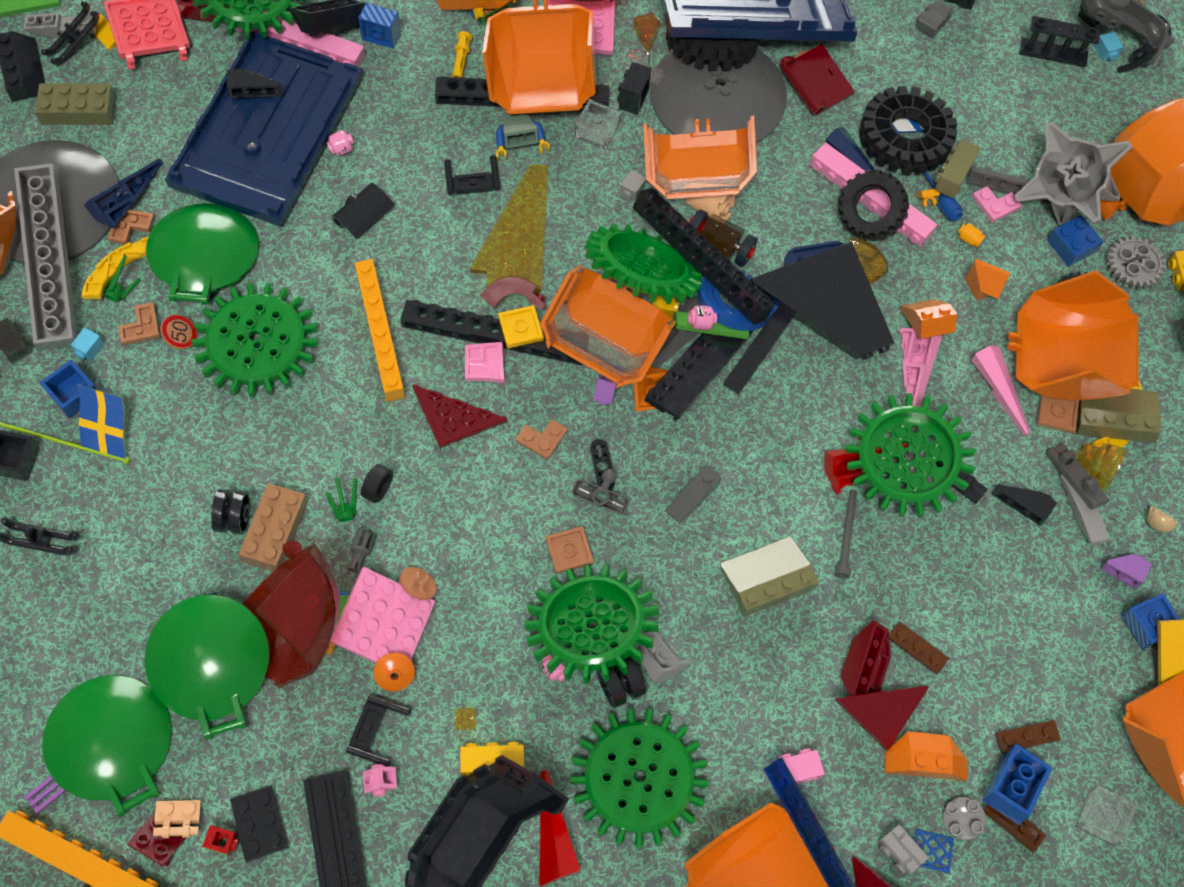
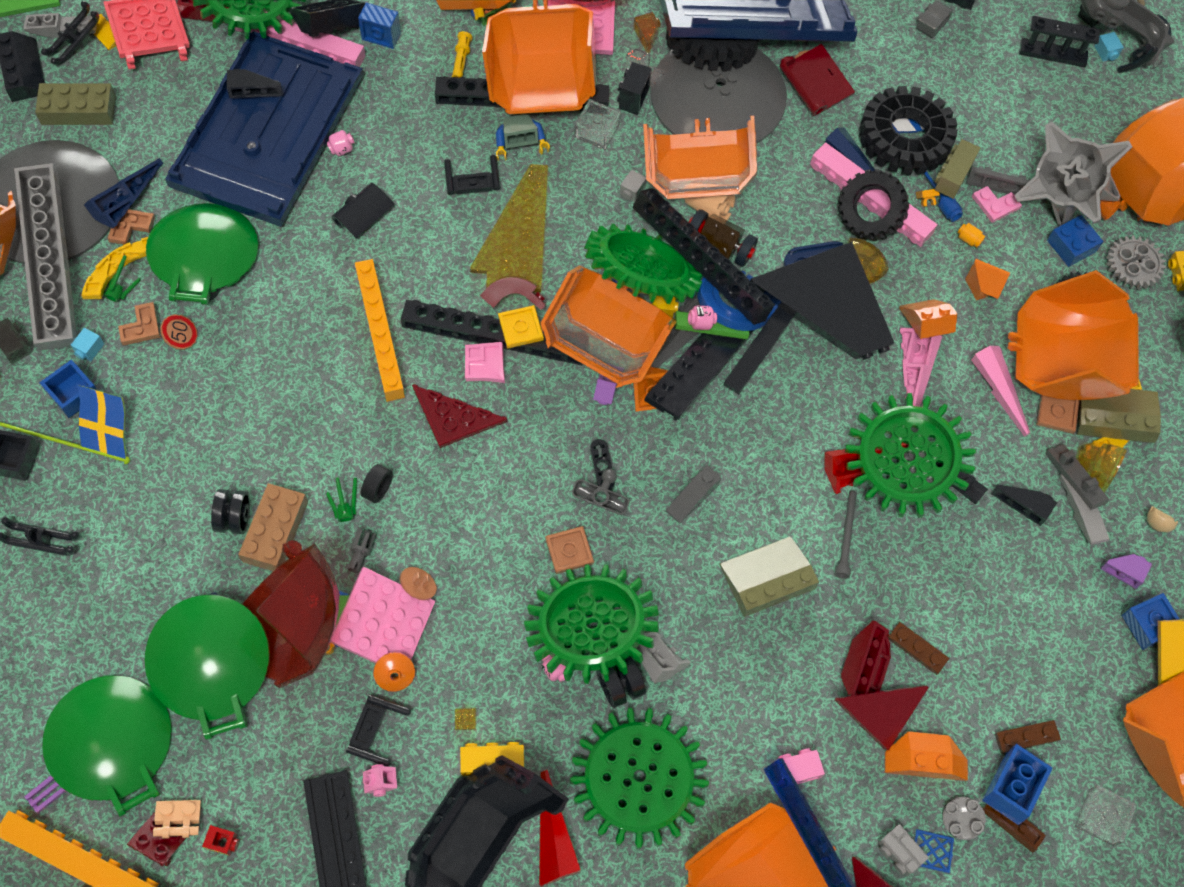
green gear [192,283,318,398] -> none
black plate [230,786,289,863] -> none
nougat plate [515,419,568,461] -> none

